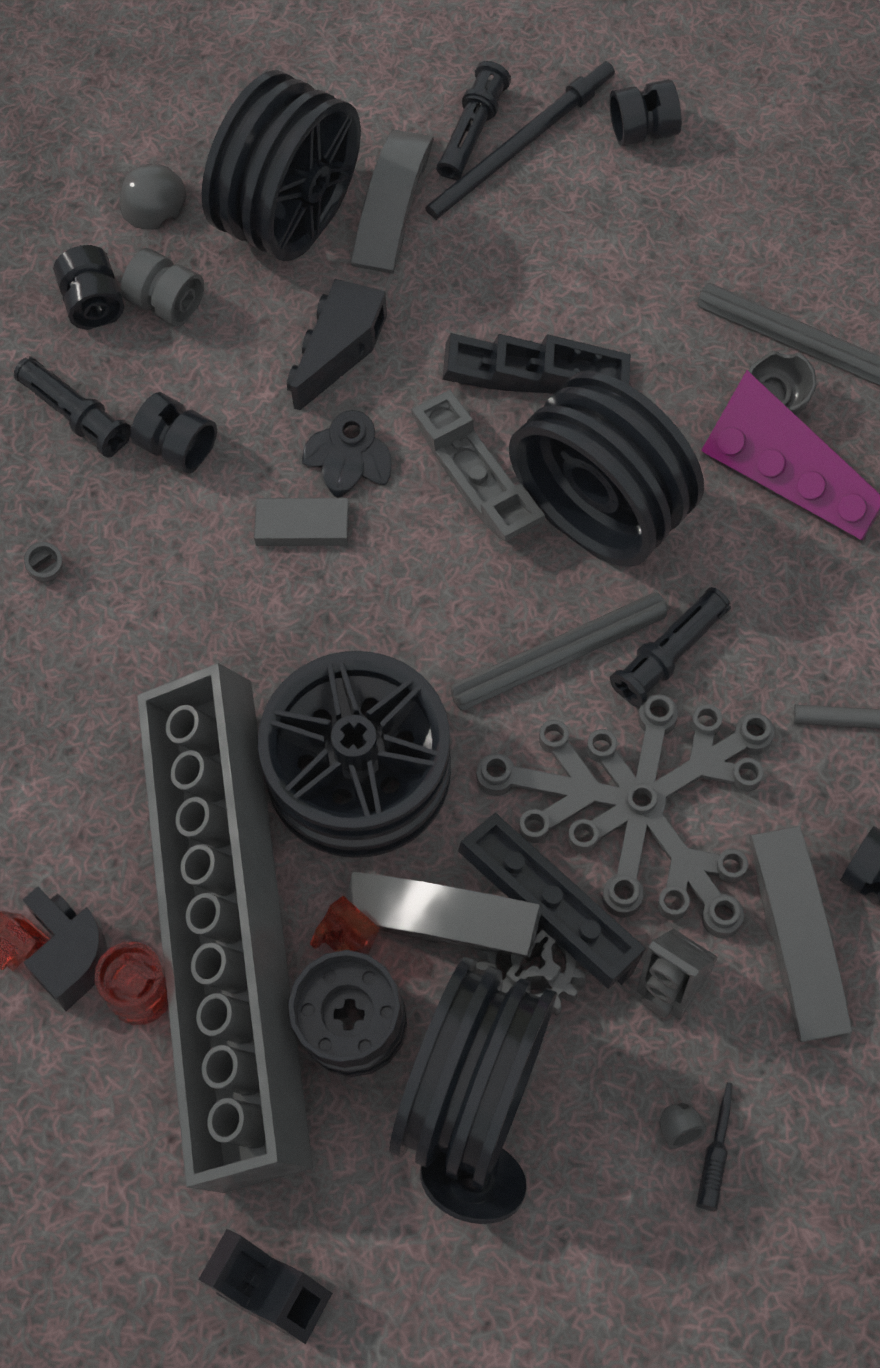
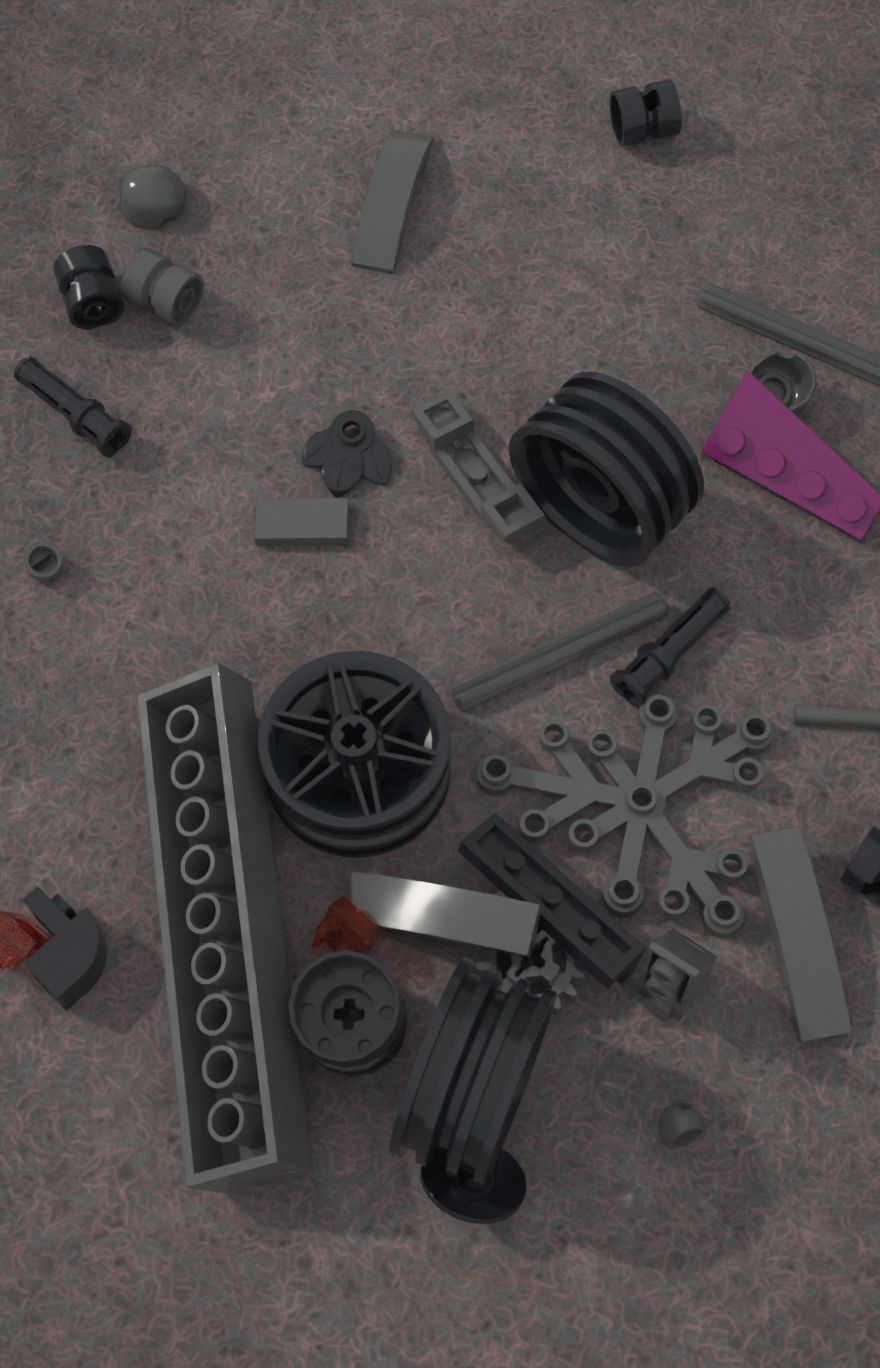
clear red wheel [94,942,168,1025] -> none
black wheel [130,392,218,474] -> none
black brick [198,1229,333,1344] -> none
black wheel [201,70,361,261] -> none
black slope [287,279,387,410] -> none
black bar [425,61,615,220] -> none
black pin [436,61,511,181] -> none
black slope [442,333,631,394] -> none
black piece [696,1082,733,1211] -> none

